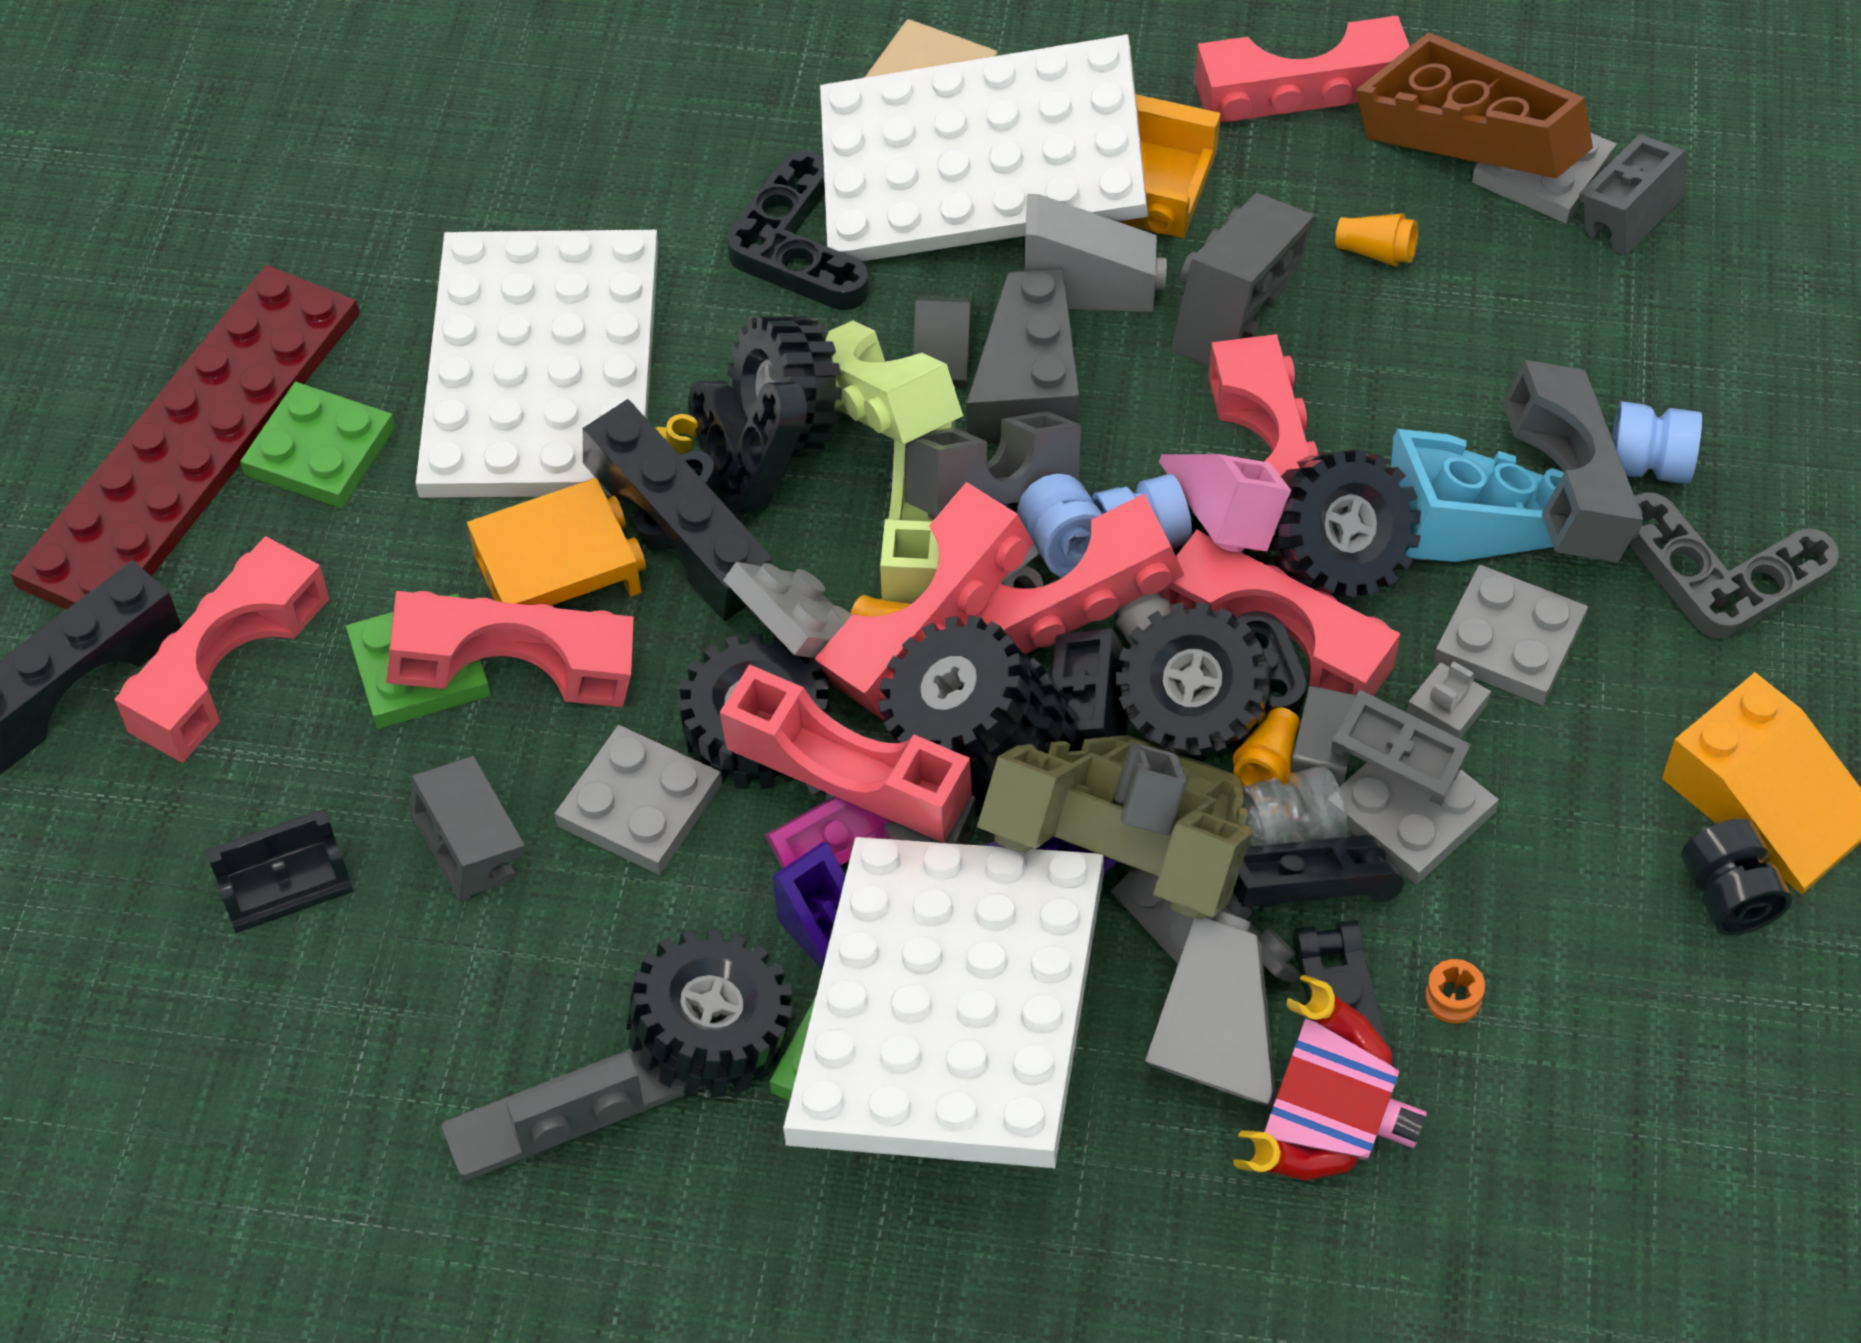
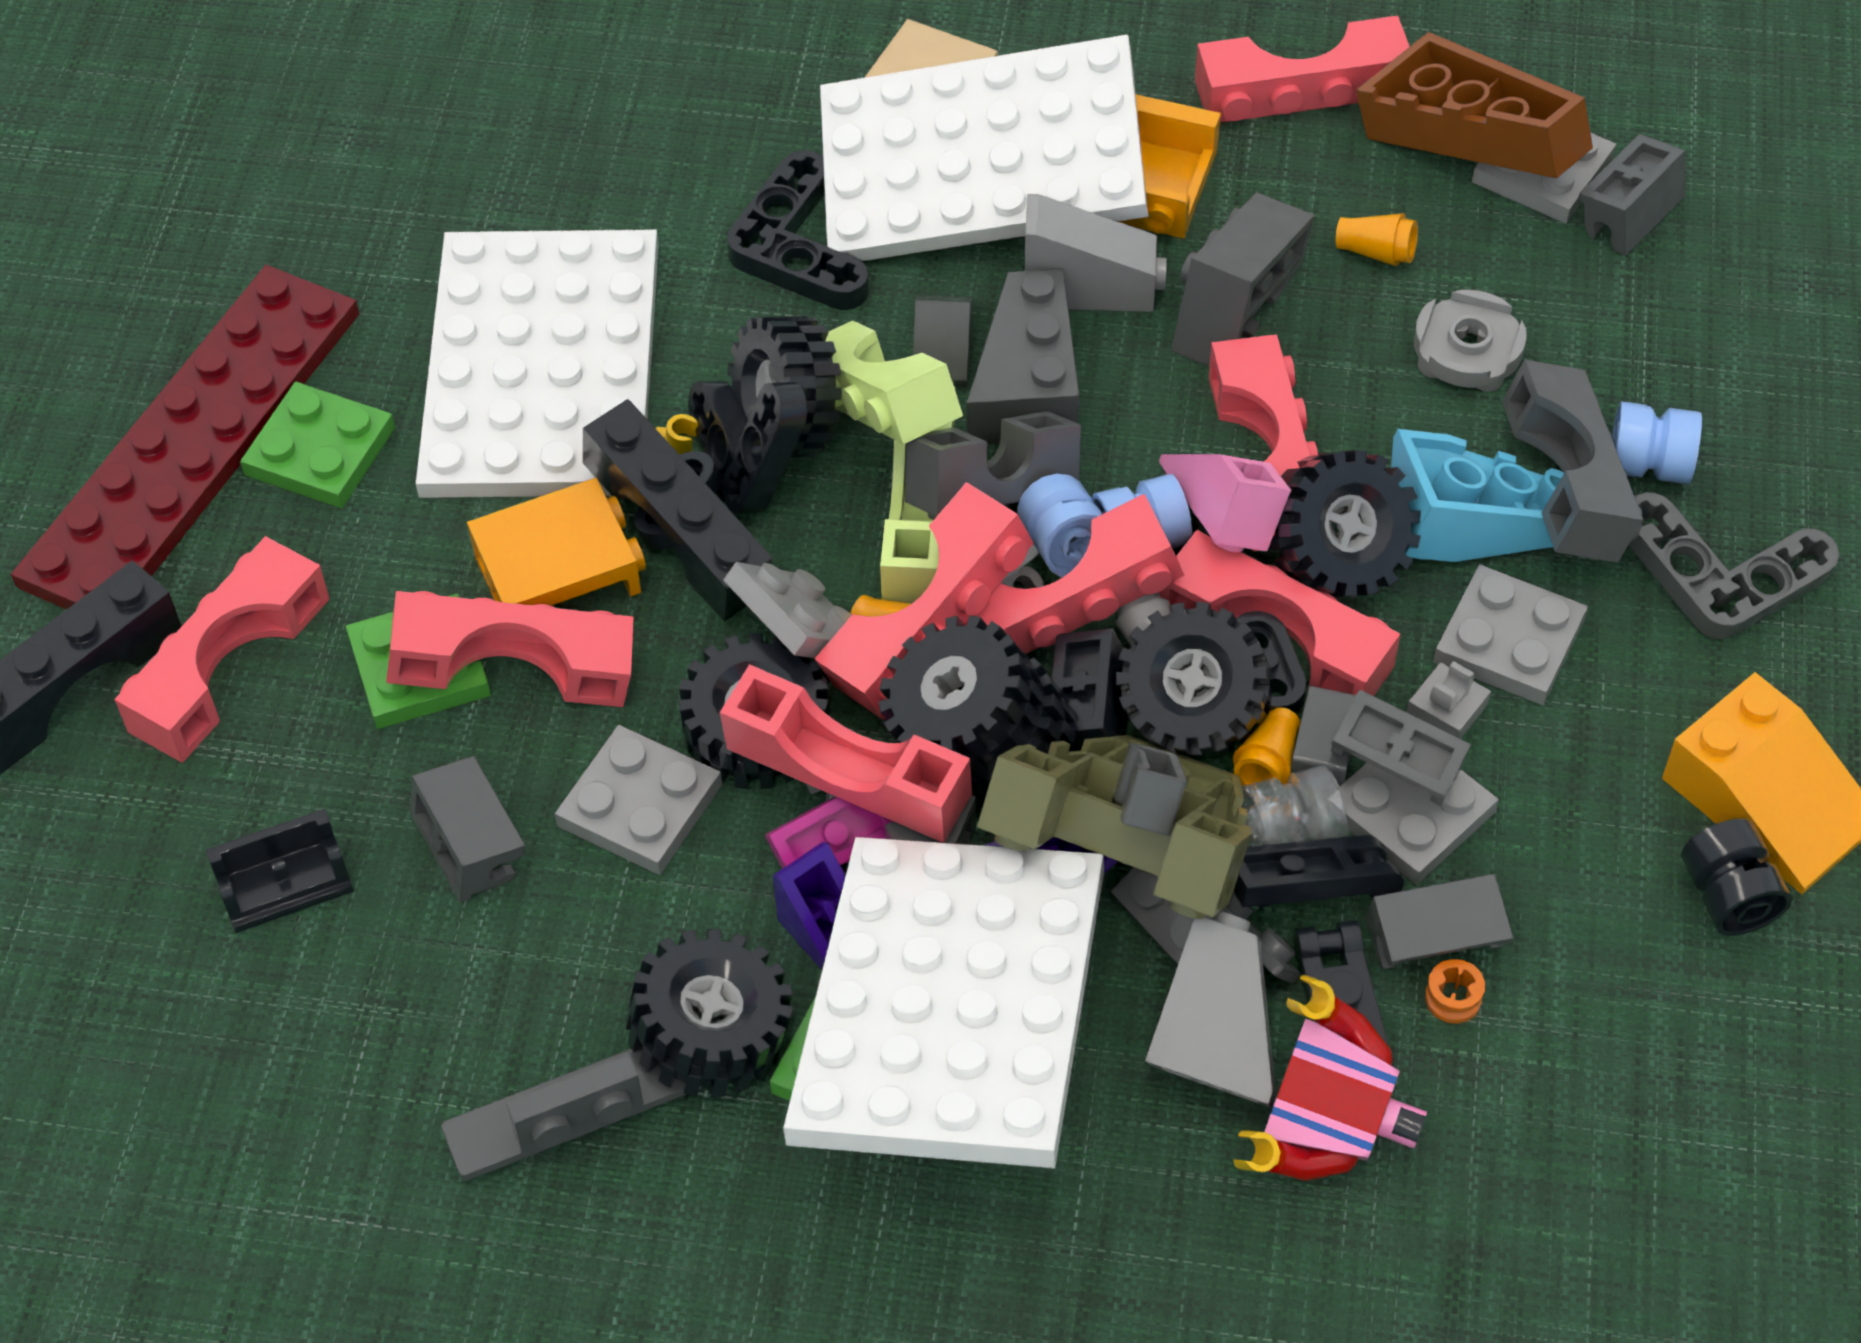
none -> dark grey hinge [1364,874,1513,970]
none -> light grey plate [1414,290,1527,392]

